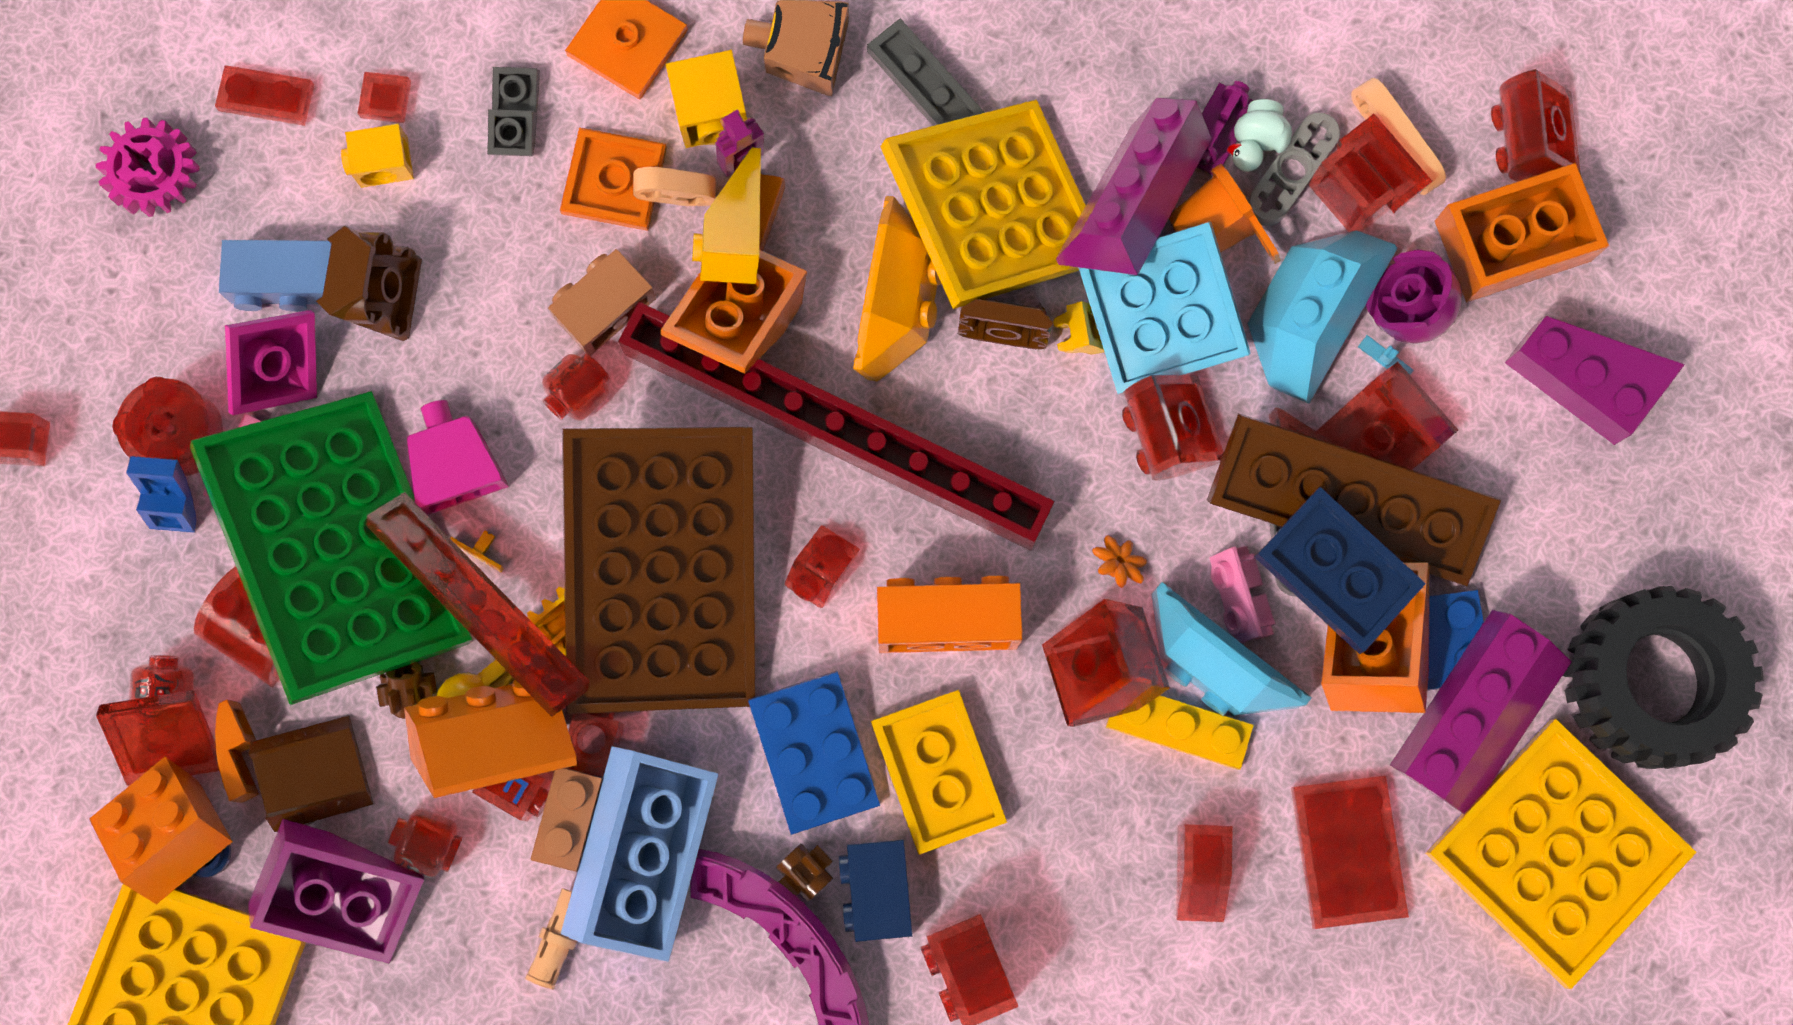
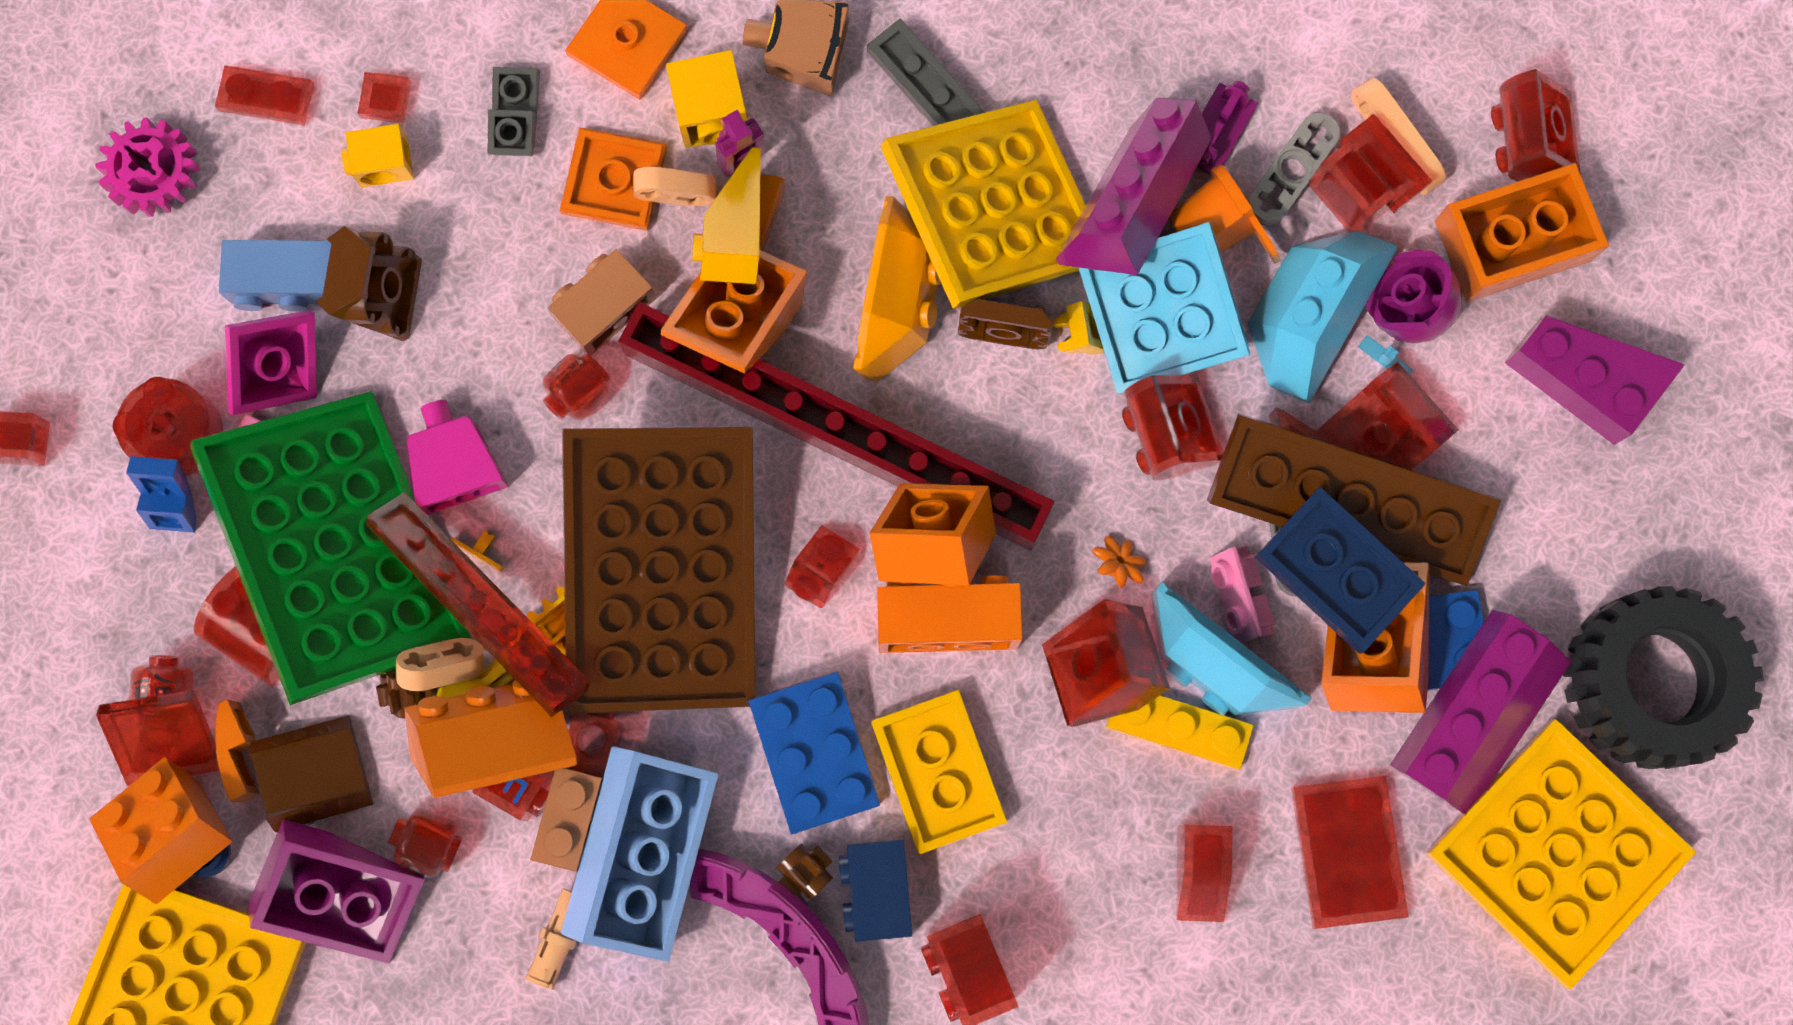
light aqua animal [1227,99,1292,172] -> none
none -> light nougat beam [396,638,484,691]
none -> orange brick [869,483,996,587]

